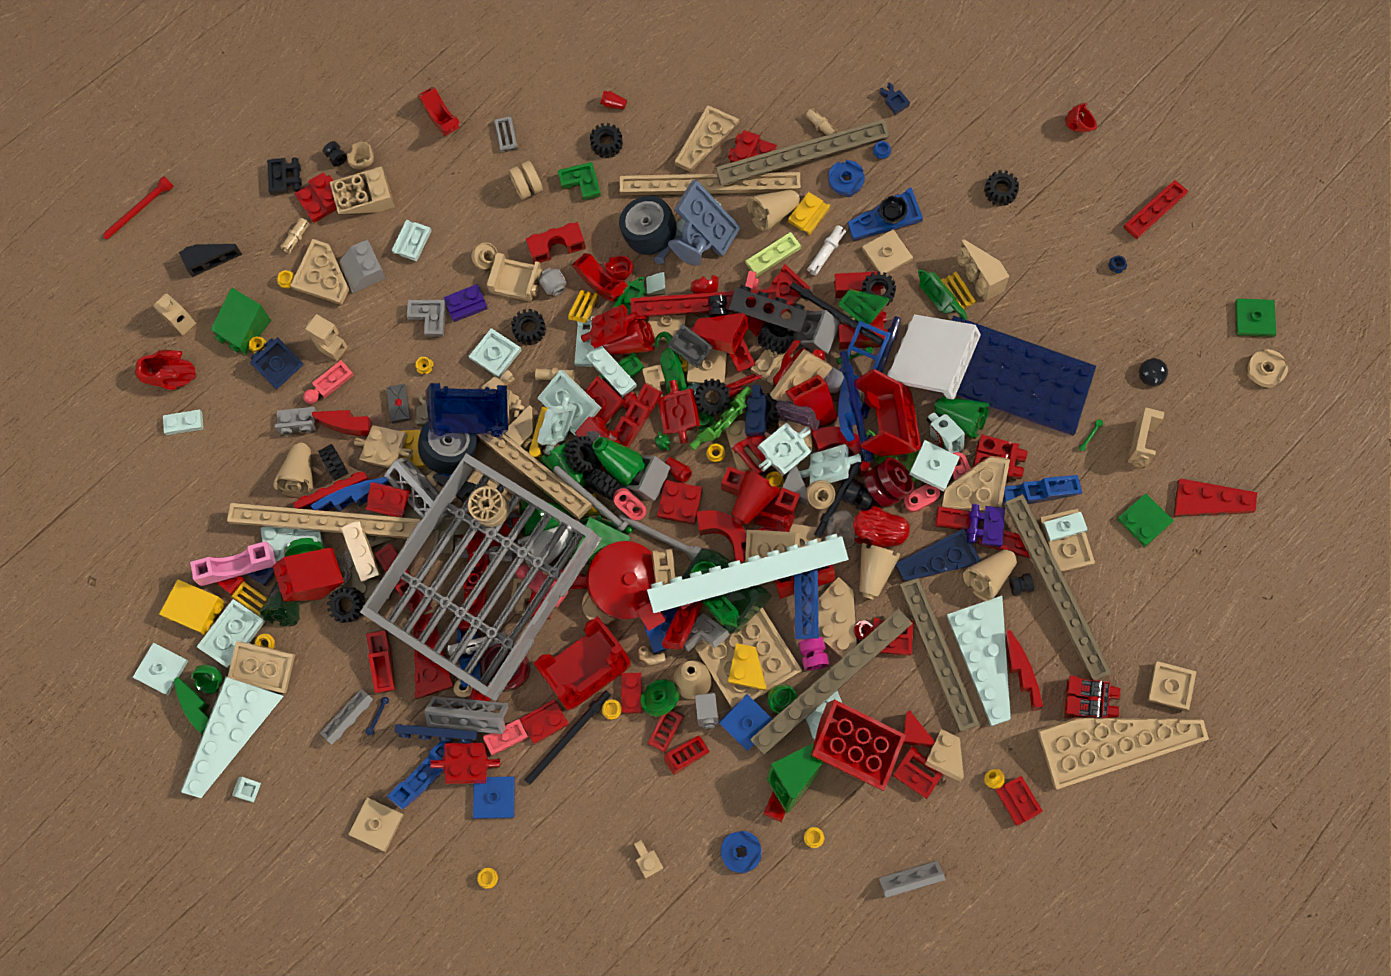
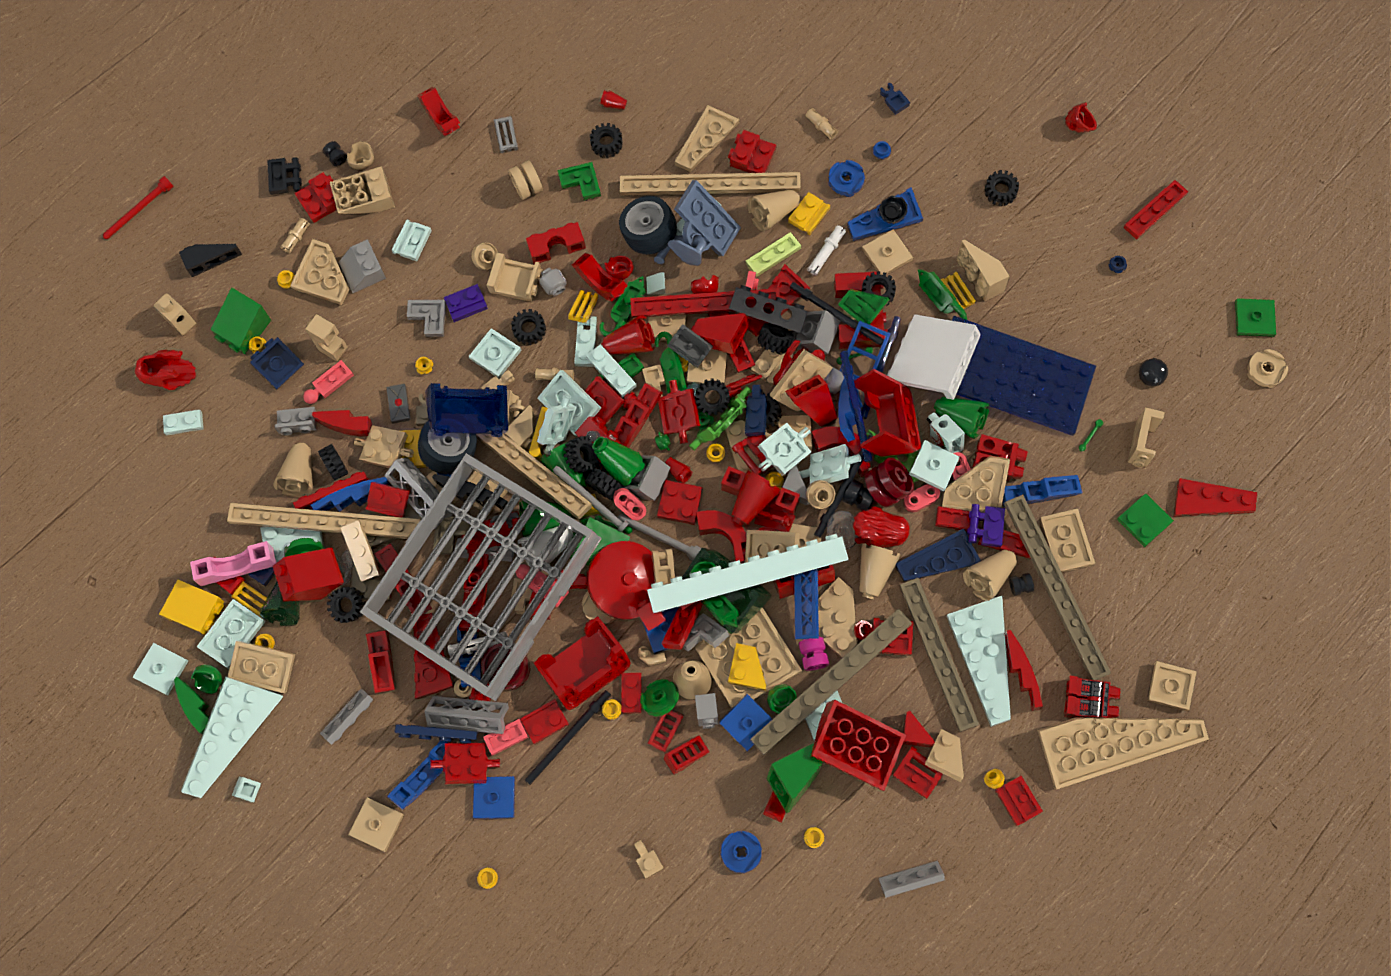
dark blue hinge [366,697,389,736] -> none
tan wheel [468,486,510,527] -> none
red plate [581,304,639,349] -> none
black wheel [708,295,727,317] -> none
dark tan plate [715,119,890,186] -> none
plate [776,400,820,431] -> none
light aqua plate [1043,512,1088,542] -> none

